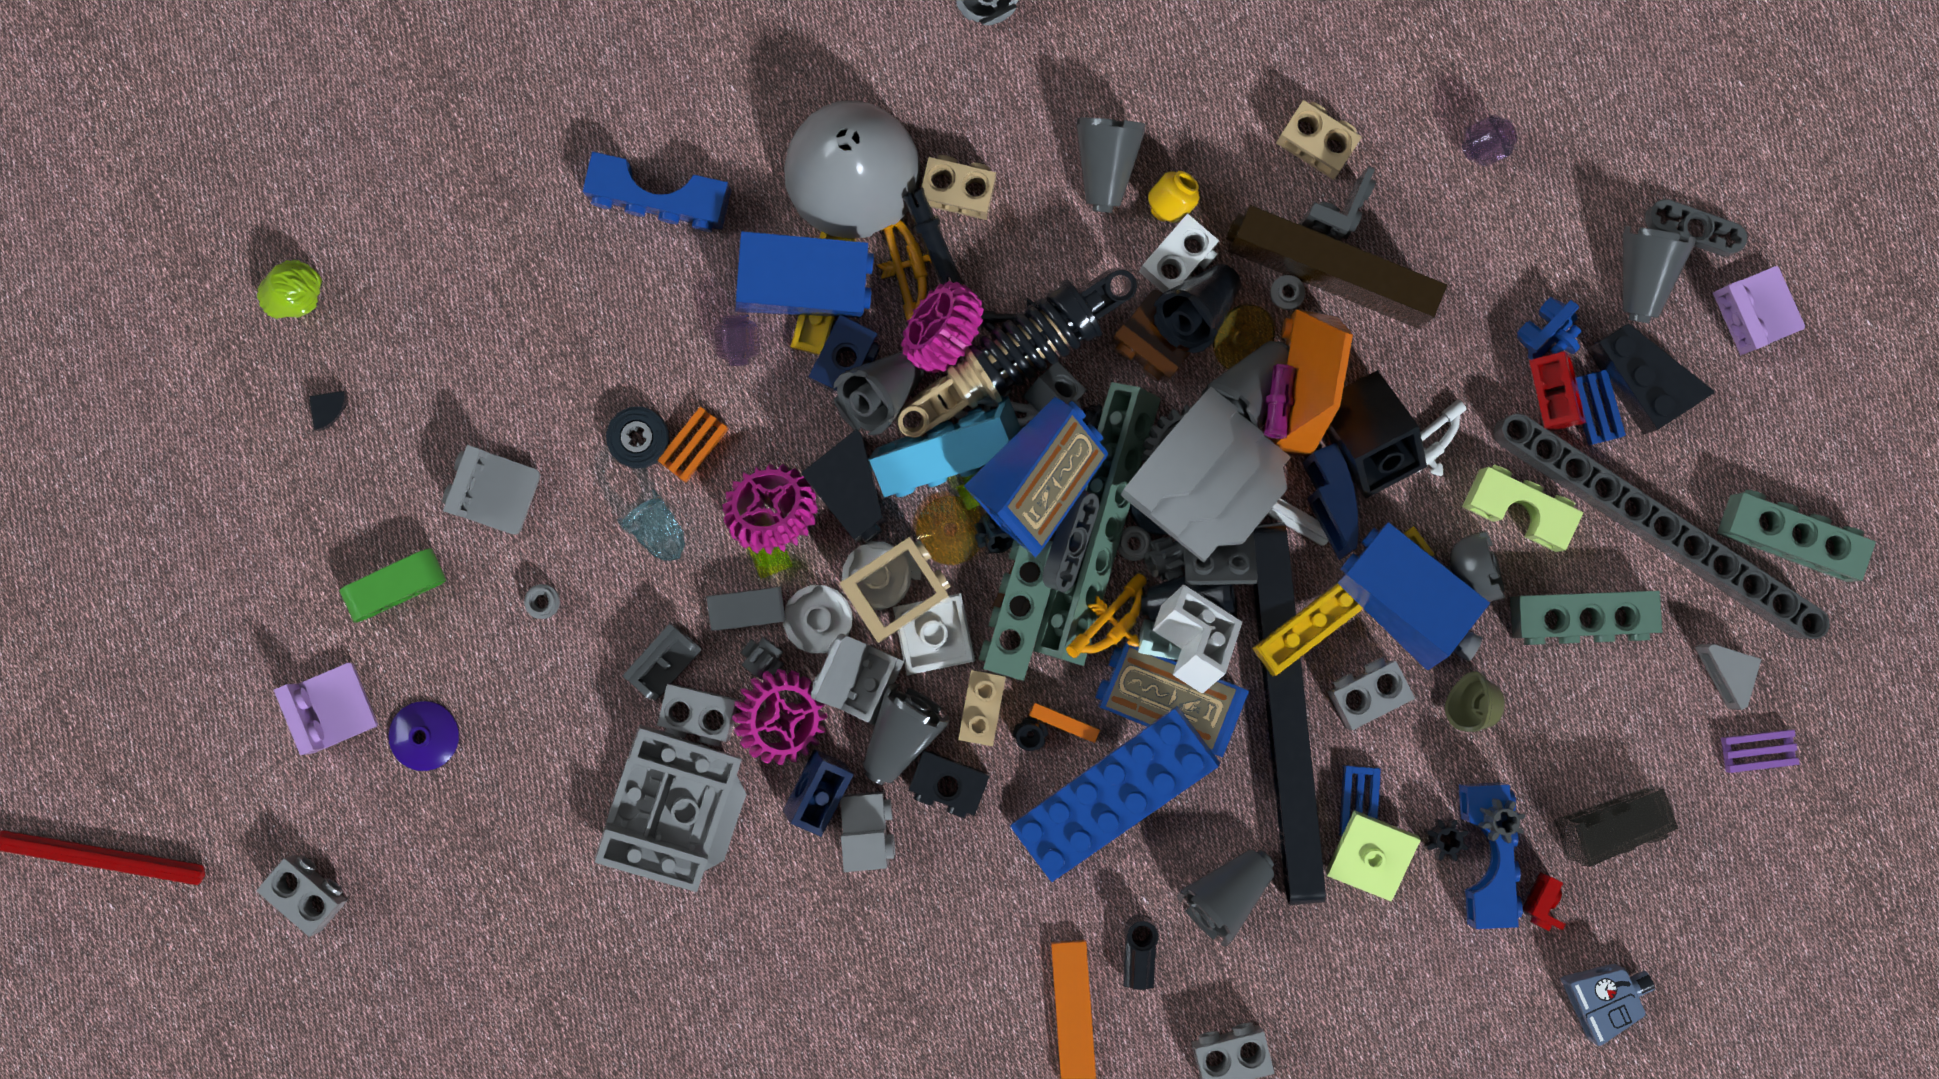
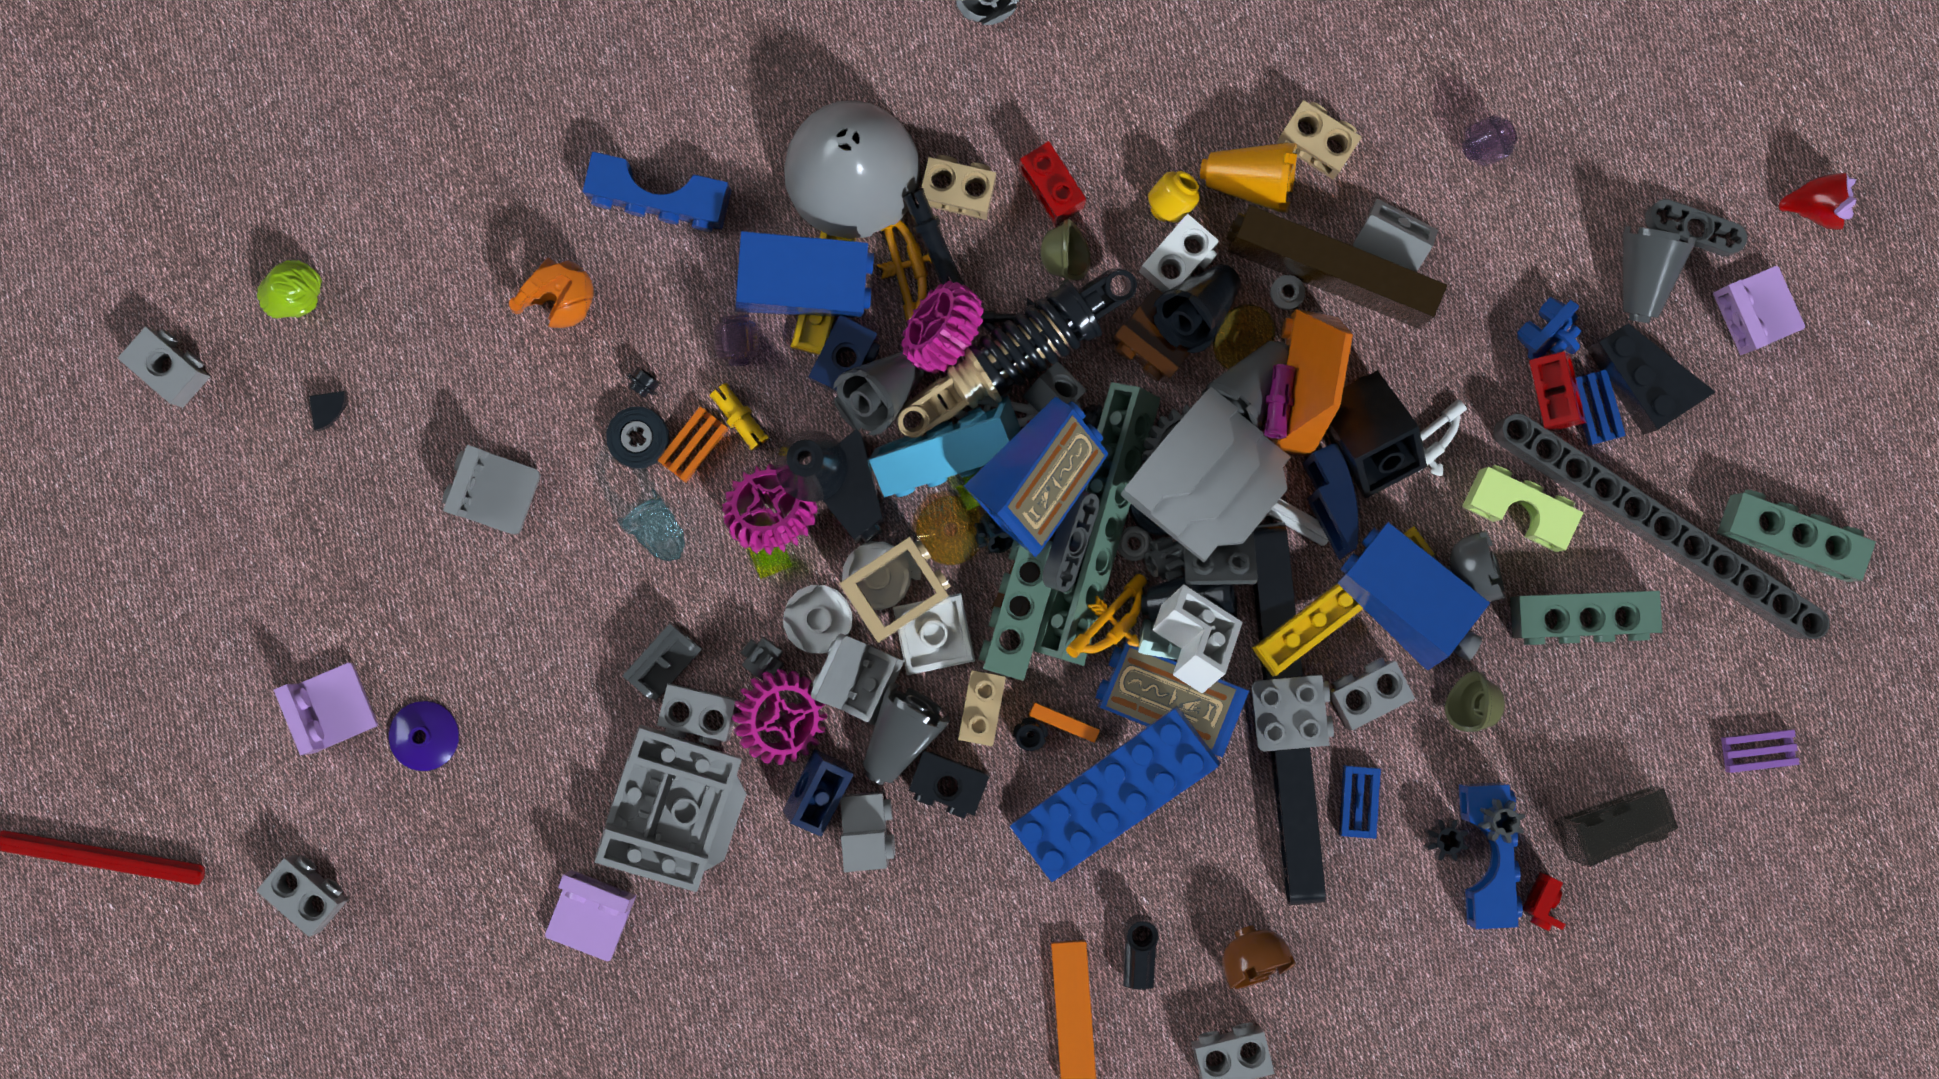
bright green beam [339,548,447,623] -> none
light grey plate [524,584,560,619] -> none
dark grey slope [706,586,786,631] -> none
dark grey cone [1076,117,1145,213] -> none
dark grey cone [1177,849,1274,947] -> none
dark grey bracket [1300,166,1376,241] -> none
yellowish green plate [1325,810,1421,902] -> none
sand blue torso [1560,964,1655,1046] -> none
light grey slope [1695,644,1762,710] -> none
none -> light grey brick [118,327,211,408]
none -> orange helmet [509,257,594,328]
none -> lavender bracket [545,870,637,961]
none -> black plate [627,367,660,398]
none -> yellow pin [709,383,769,451]
none -> black cone [776,430,847,502]
none -> red brick [1018,141,1086,226]
none -> olive helmet [1040,219,1091,281]
none -> light orange cone [1200,142,1297,213]
none -> dark orange cylinder [1222,925,1296,990]
none -> light grey bracket [1251,674,1334,751]
none -> light grey panel [1353,199,1438,272]
none -> red hat [1778,173,1856,230]

